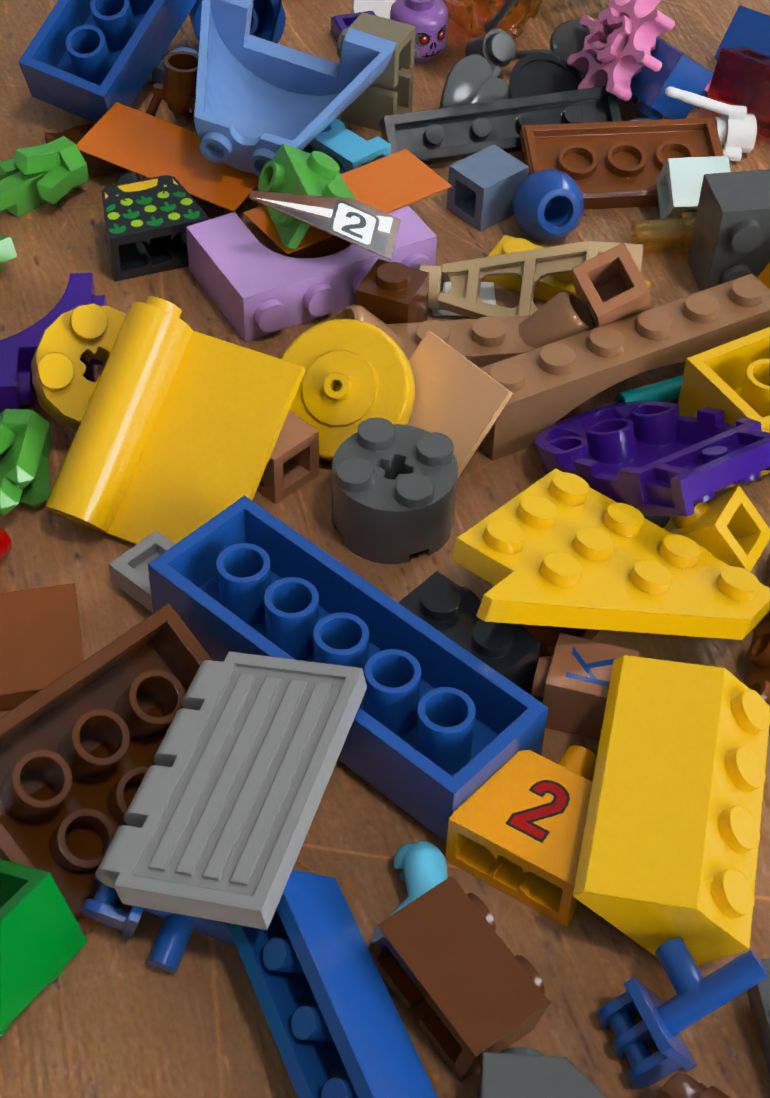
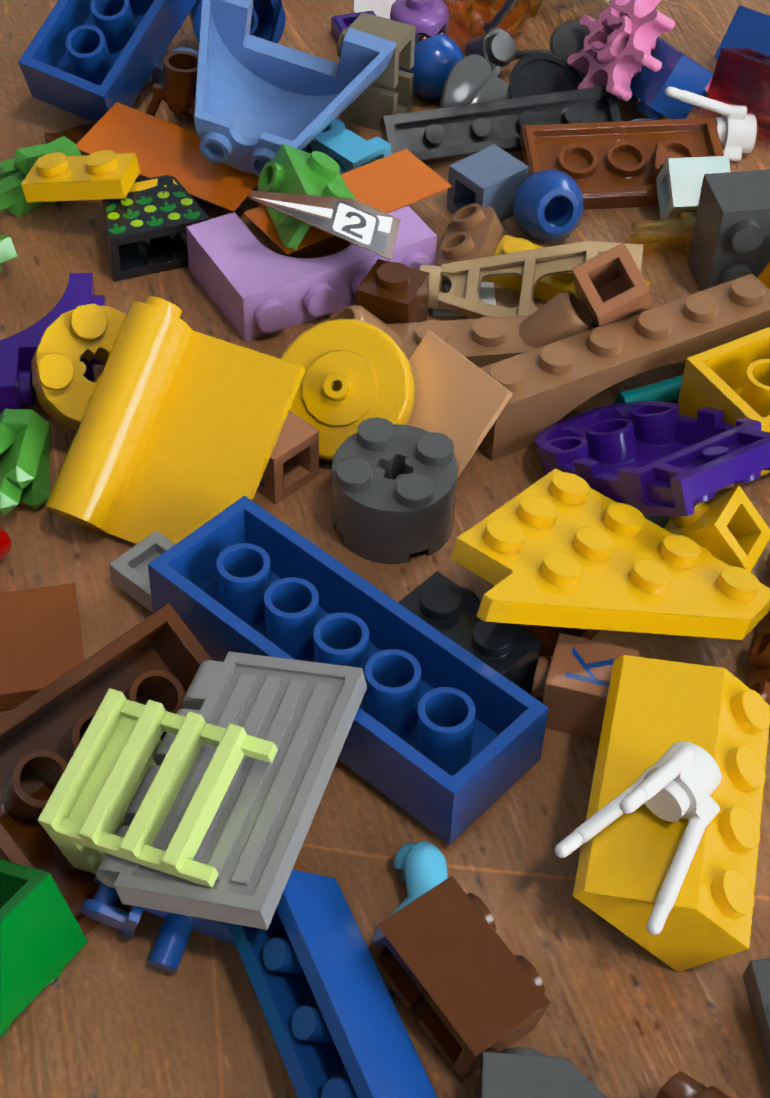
light orange torso [445,745,597,927] -> none
blue arm [597,938,769,1089] -> none
none -> yellow plate [21,150,141,203]
none -> yellowish green plate [38,688,278,888]
none -> blue piece [401,34,464,100]
none -> medium nougat plate [435,203,503,283]
none -> white plant [554,741,722,935]
none -> dark orange piece [650,141,683,179]

